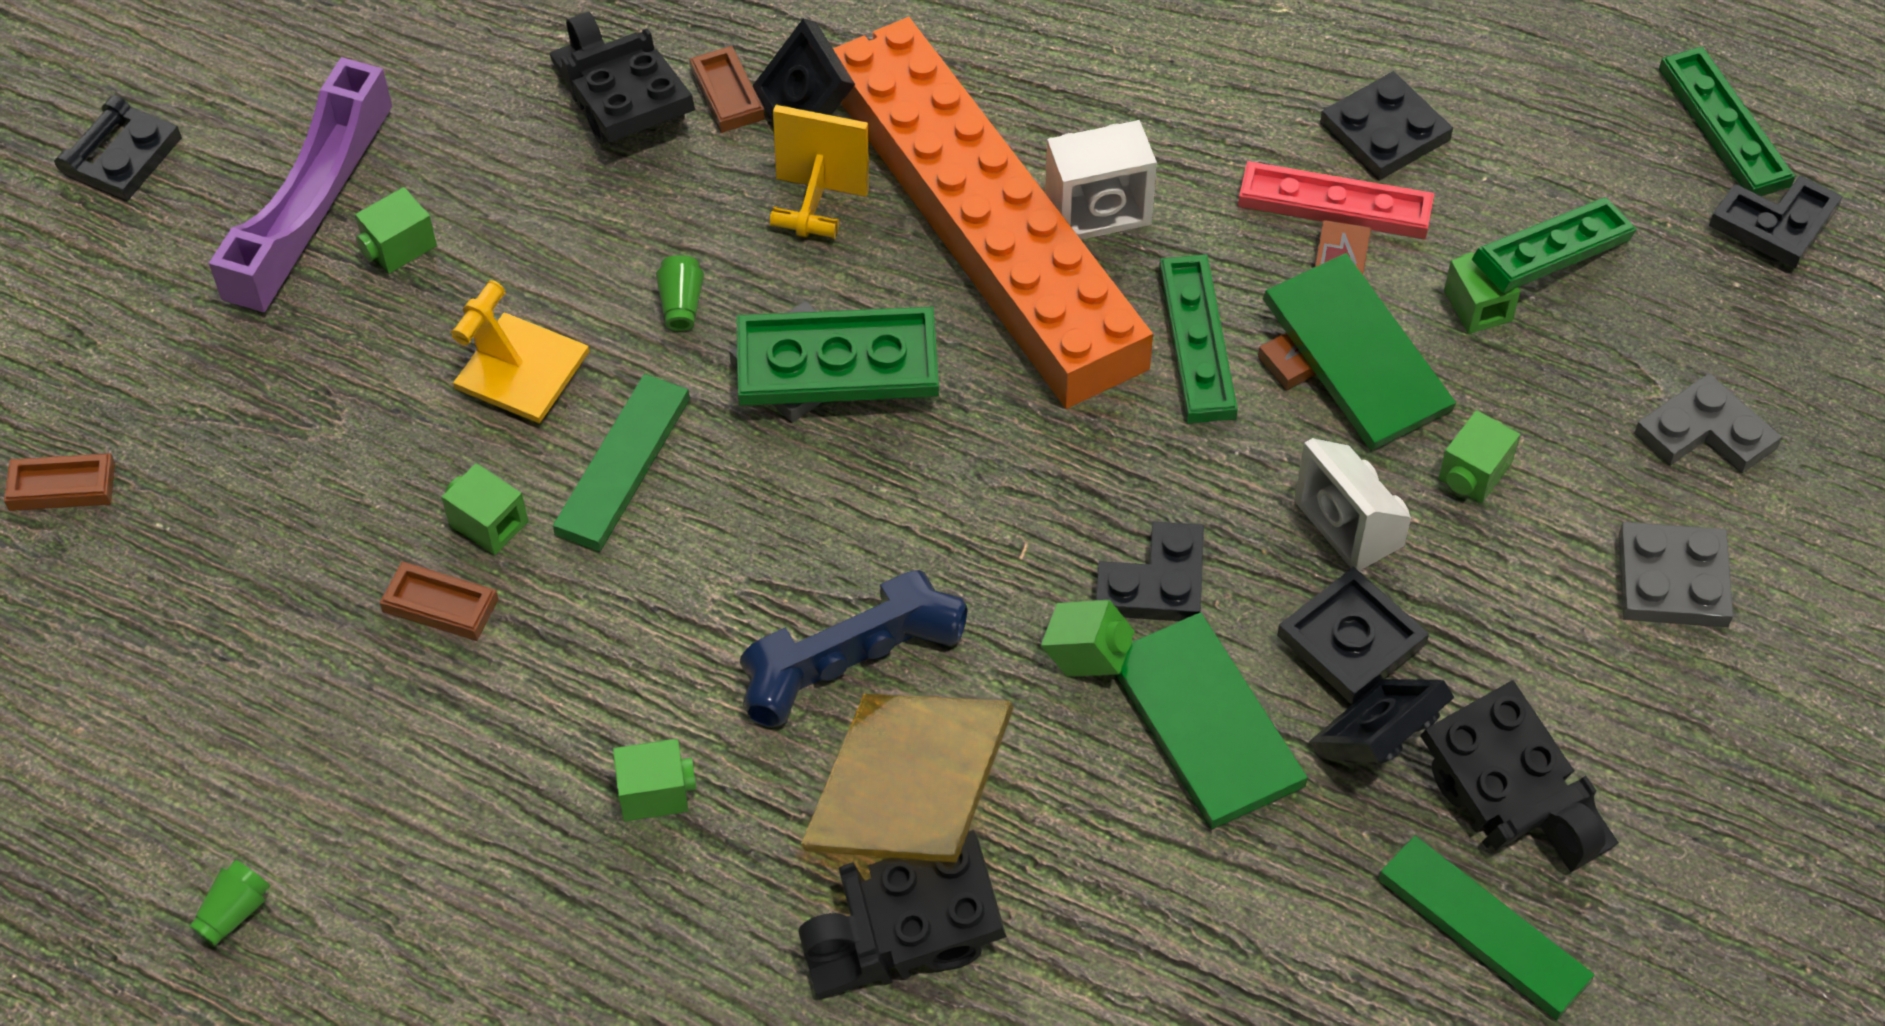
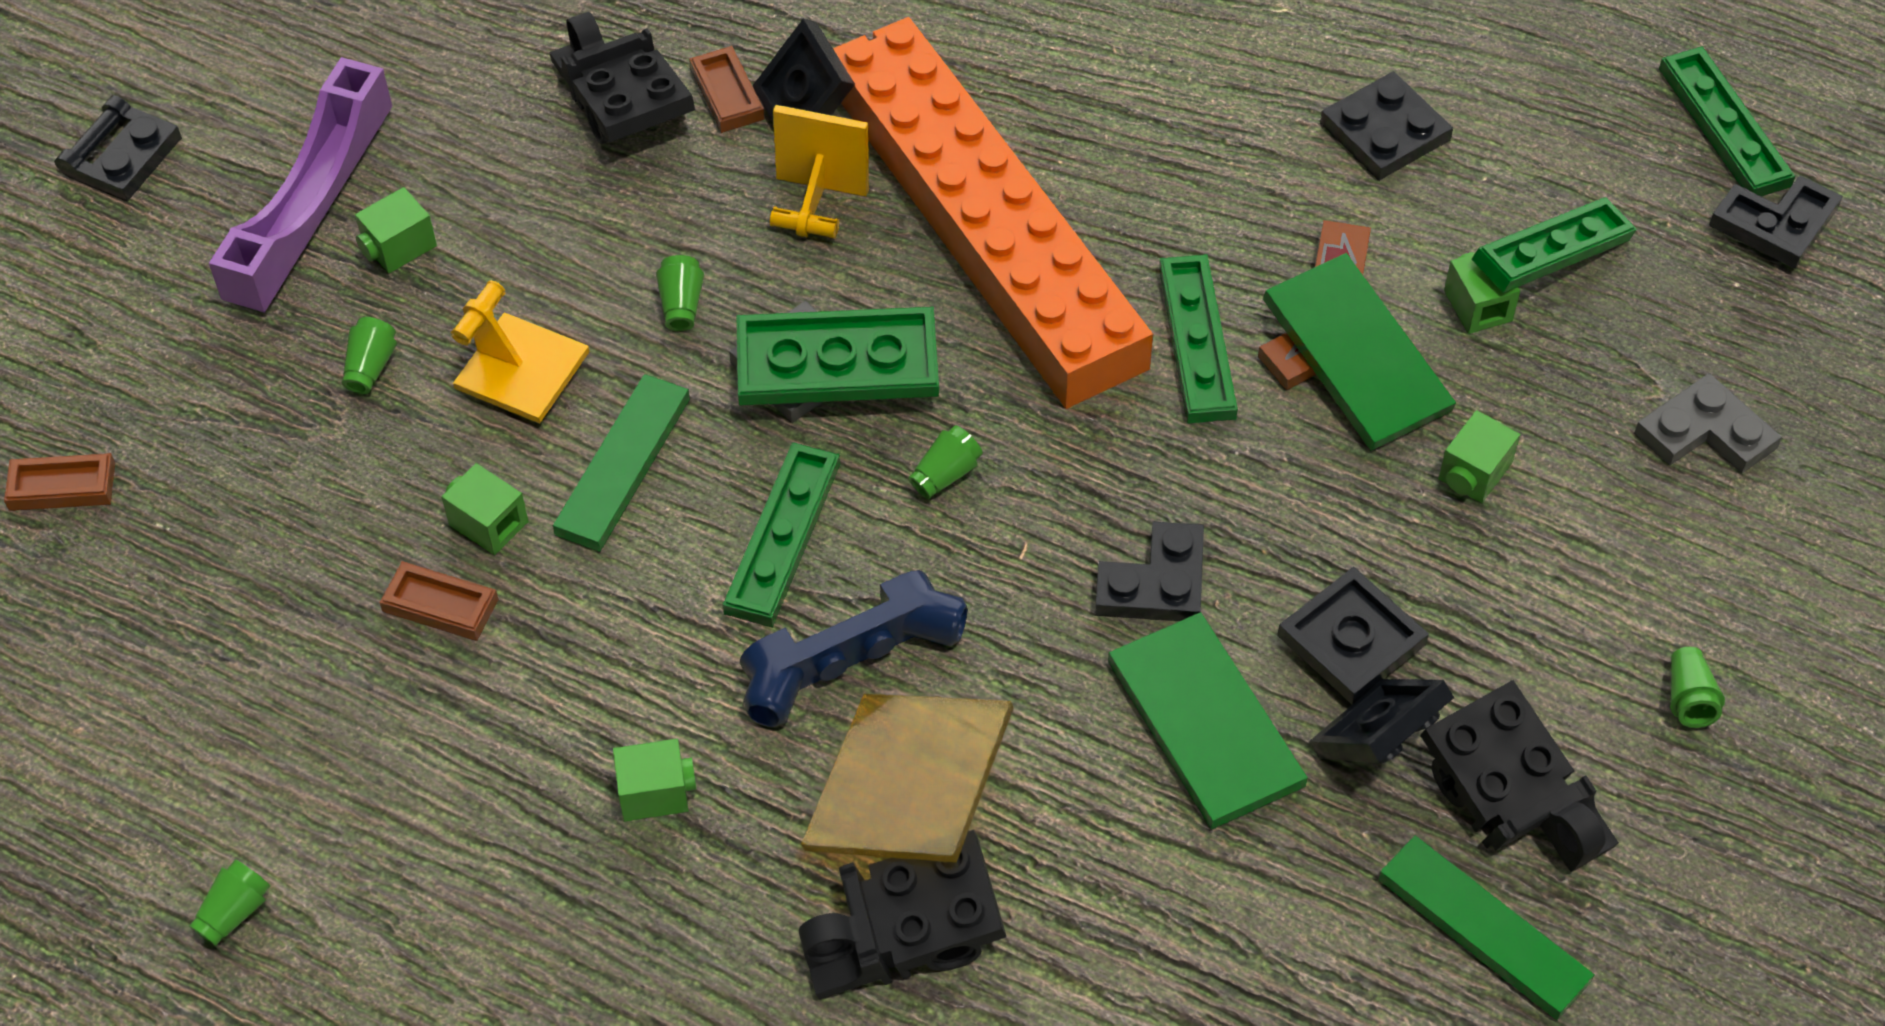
bright green brick [1041,600,1135,677] -> none
white brick [1045,120,1157,240] -> none
coral tile [1238,161,1434,239] -> none
white slope [1294,438,1411,571] -> none
dark grey plate [1619,522,1733,627] -> none
none -> bright green cone [342,317,397,394]
none -> green tile [723,442,840,628]
none -> bright green cone [908,425,983,499]
none -> bright green cone [1670,646,1725,728]

